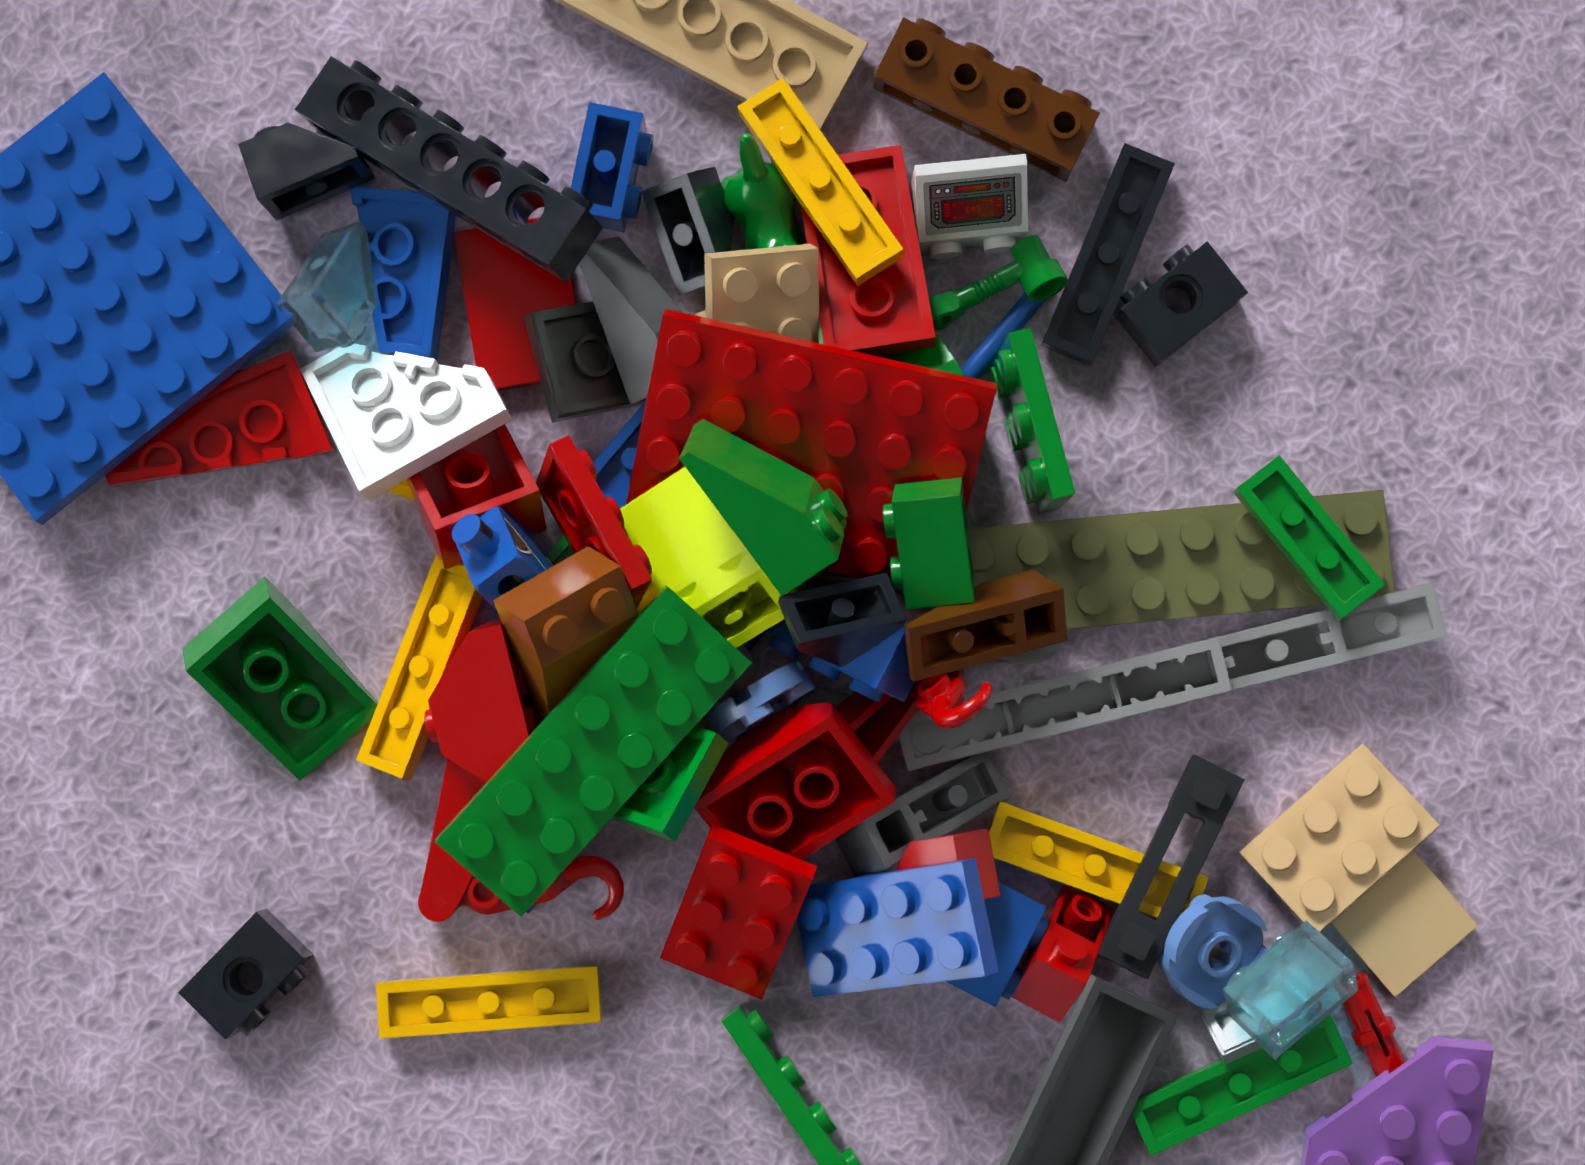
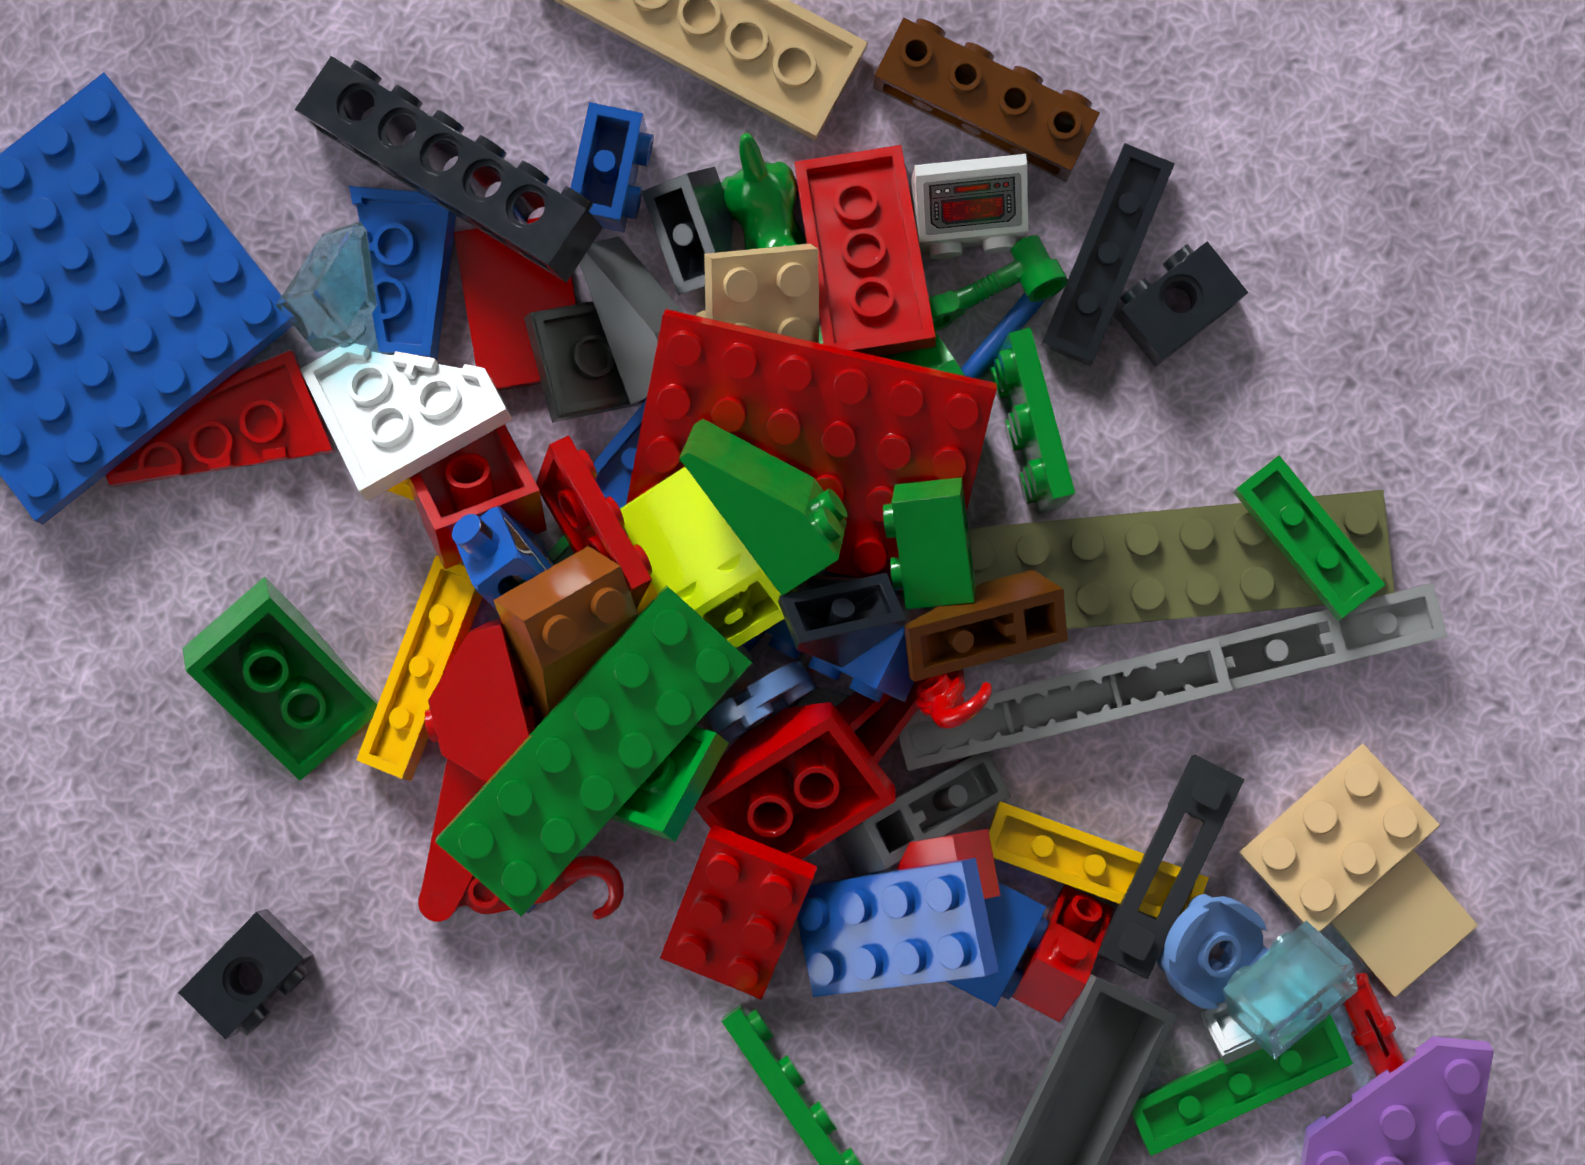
black slope [238,123,375,221] -> none
yellow plate [376,965,603,1039] -> none
yellow plate [737,78,904,286] -> none

